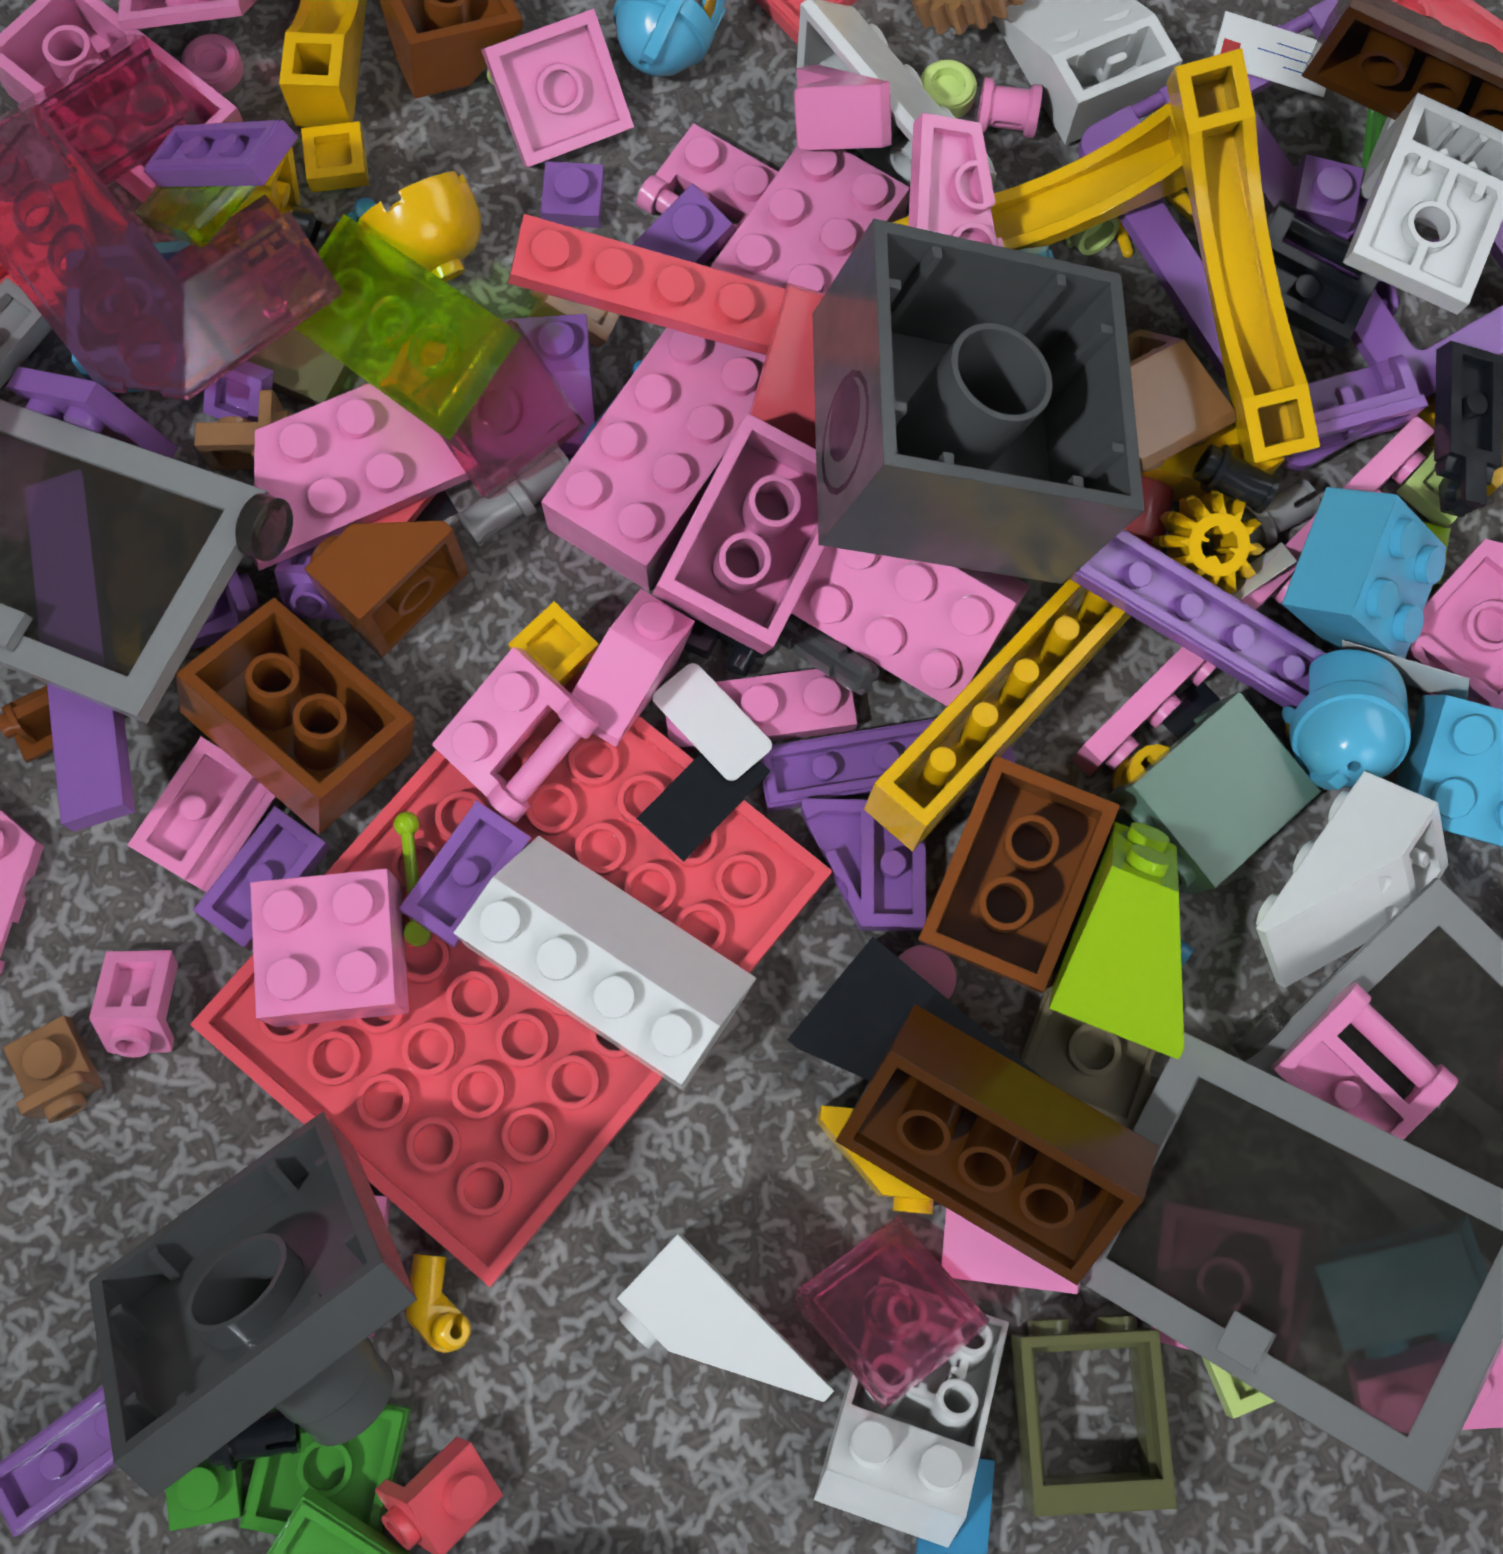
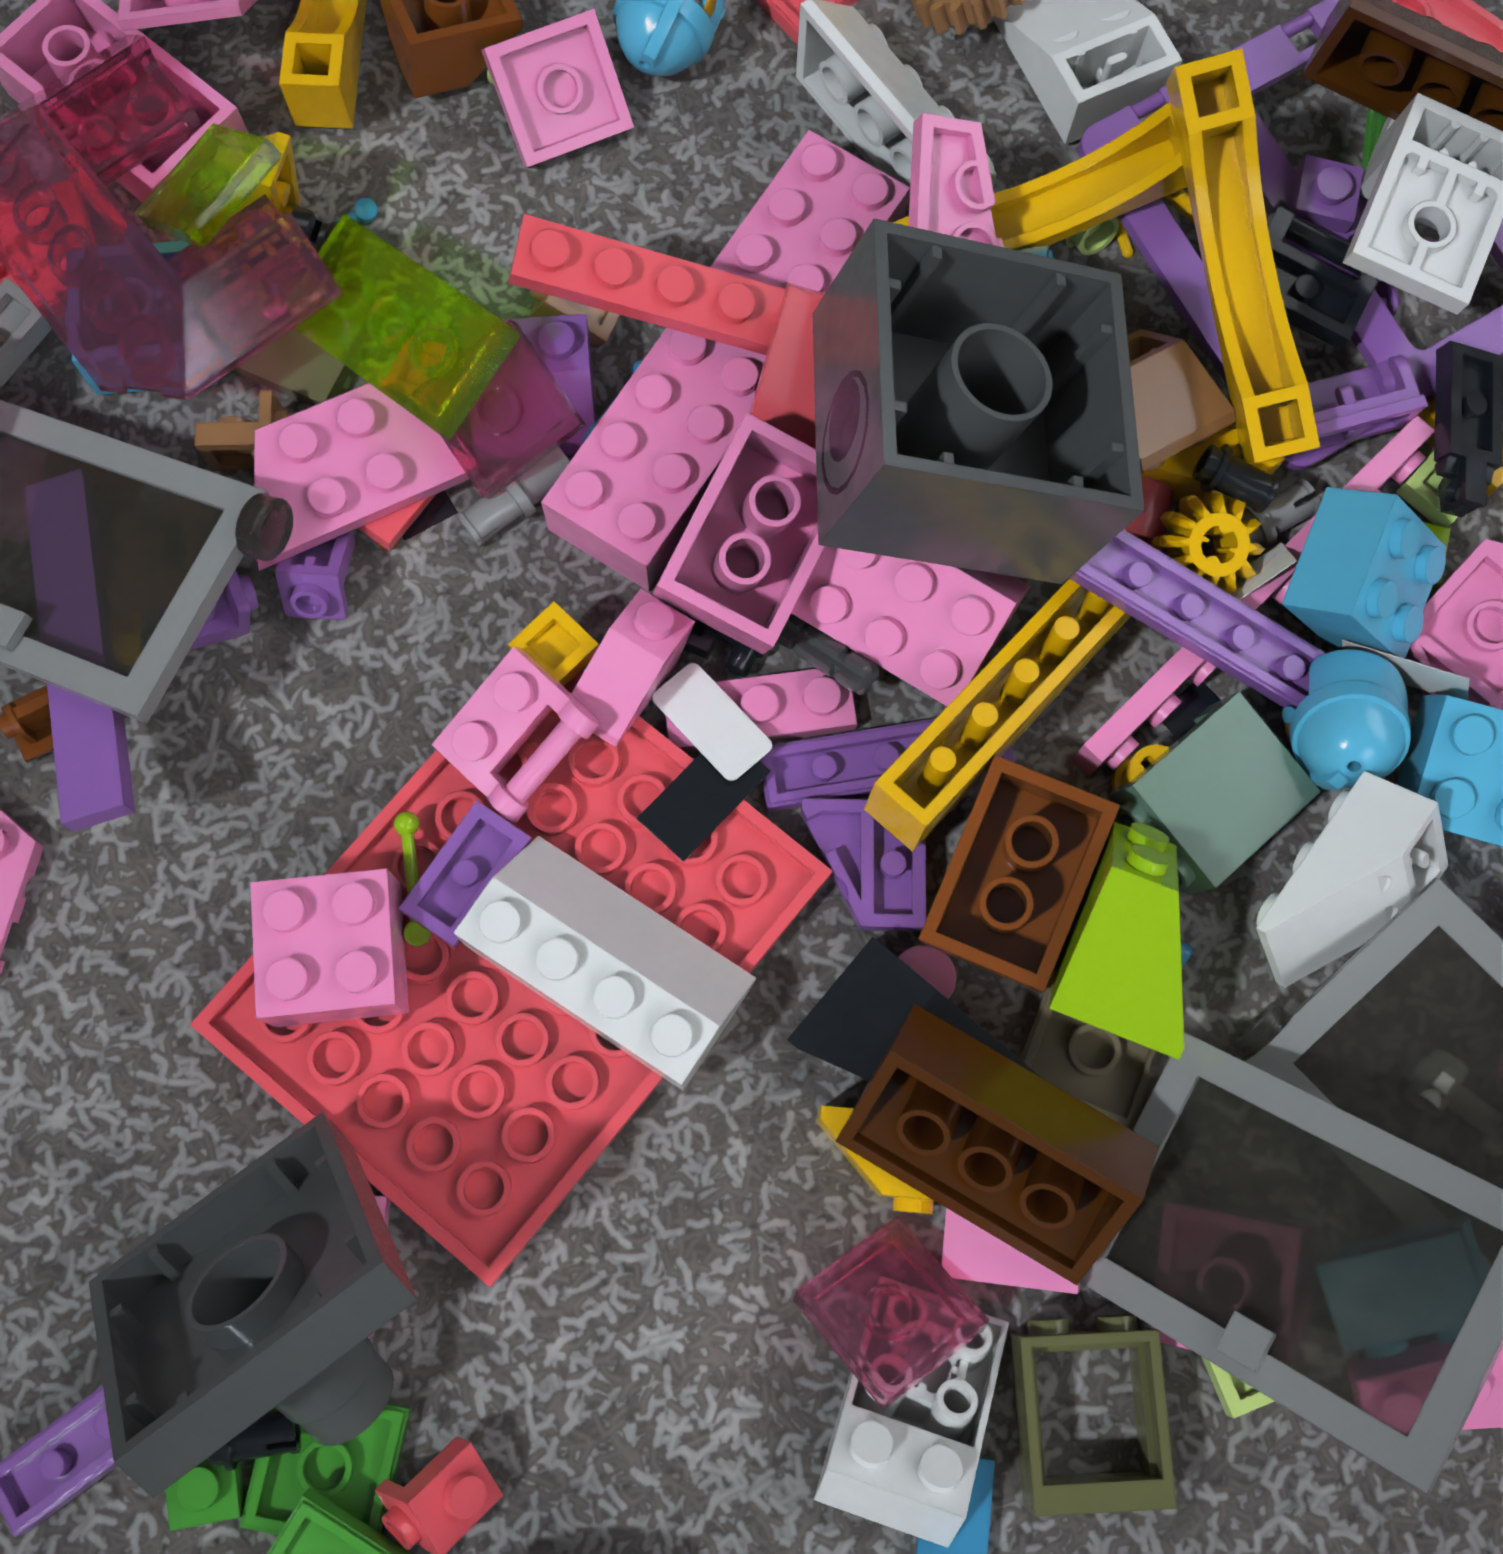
medium nougat bracket [2,1015,104,1123] -> none
medium lavender wing [6,366,178,458] -> none
bright pink bracket [89,950,178,1058] -> none
bright pink plate [127,736,276,893] -> none
medium lavender tile [144,120,298,187] -> none
dark orange brick [175,597,415,835] -> none
bright pink tile [182,34,244,94] -> none
medium lavender plate [193,806,331,951] -> none
medium lavender plate [203,350,274,422] -> none
yellow plate [301,121,370,193] -> none
dark orange slope [304,521,469,658] -> none
yellow cylinder [356,171,481,286] -> none
yellow arm [405,1254,471,1353] -> none
medium lavender plate [540,161,605,228] -> none
white slope [617,1234,834,1402] -> none
medium lavender plate [632,183,736,265] -> none
bright pink plate [636,123,778,252] -> none
bright pink slope [794,64,892,150] -> none
yellowish green tile [920,60,977,119] -> none
bright pink bush [977,77,1043,138] -> none
white sticker [1213,11,1326,98] -> none
bright pink plate [1270,982,1459,1168] -> none

